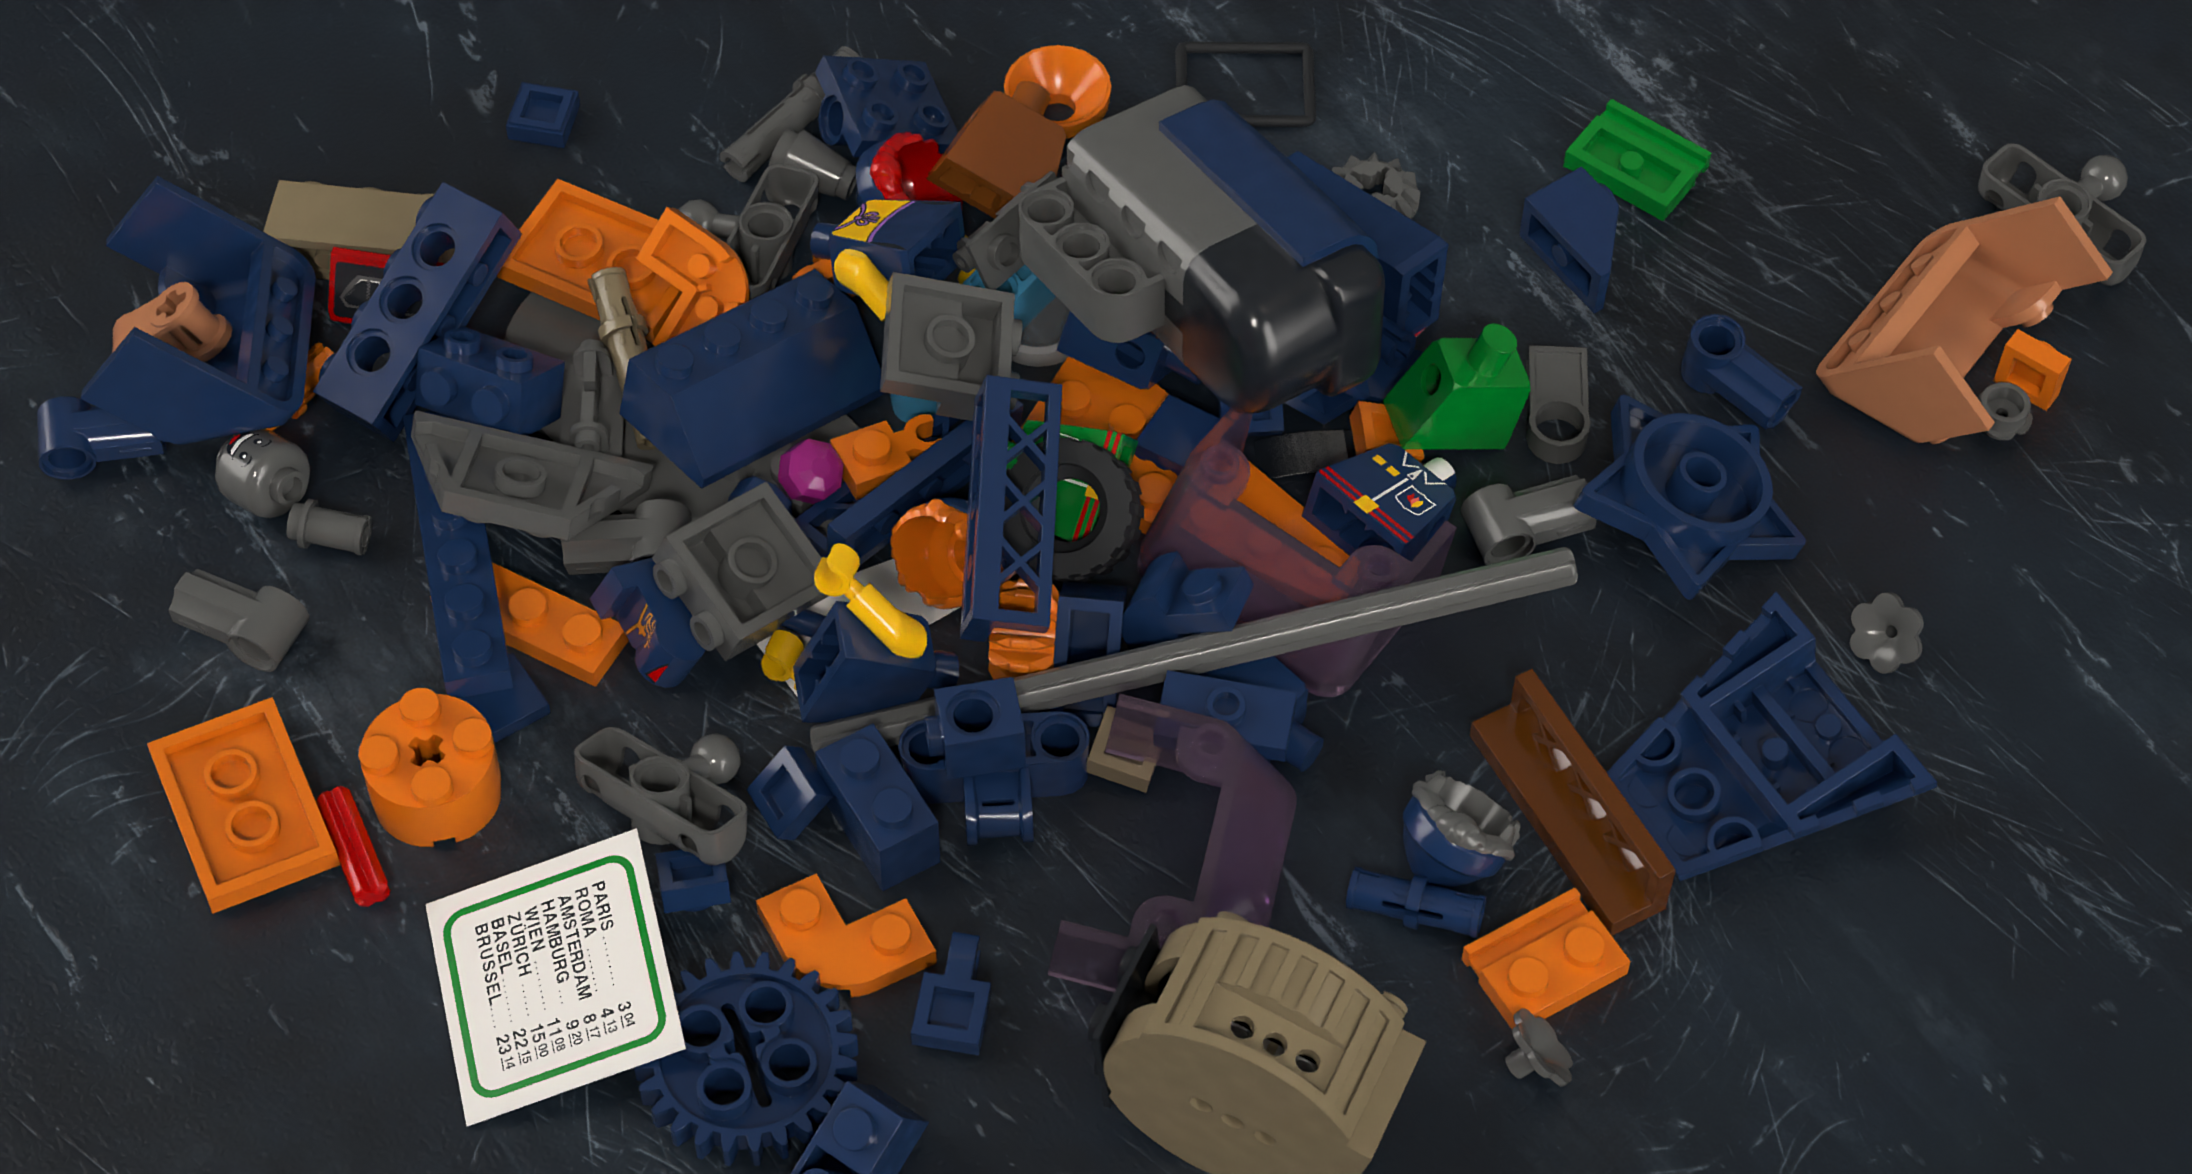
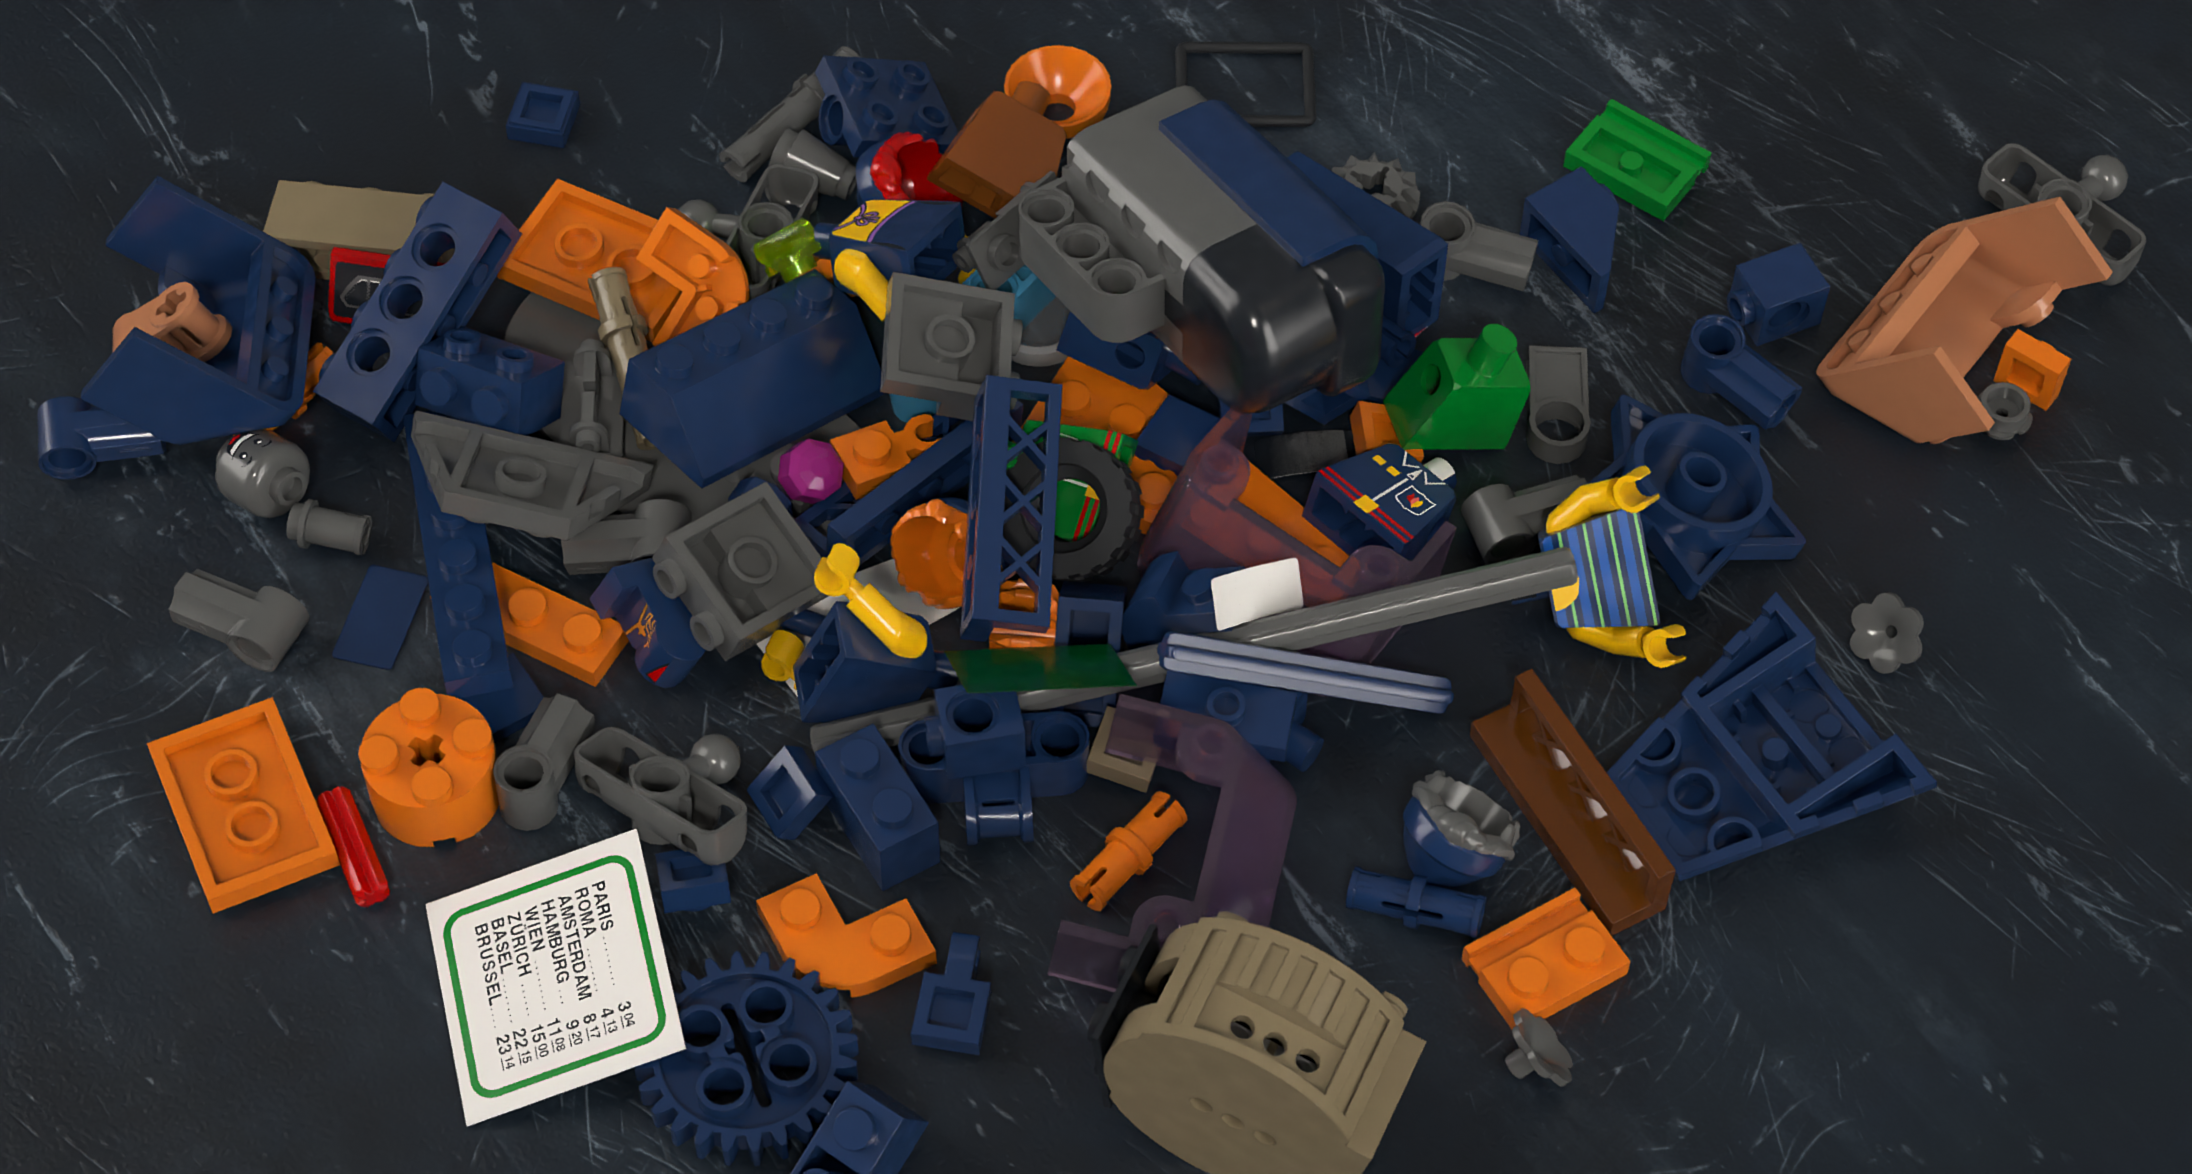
none -> dark blue sticker [332,565,429,670]
none -> dark grey piece [493,693,595,831]
none -> clear neon green plate [754,218,823,283]
none -> dark green sticker [944,644,1137,693]
none -> orange pin [1070,791,1188,911]
none -> axle [1157,631,1454,714]
none -> white sticker [1211,558,1304,631]
none -> dark grey piece [1420,201,1539,291]
none -> torso [1511,466,1686,668]
none -> dark blue brick [1727,243,1830,346]

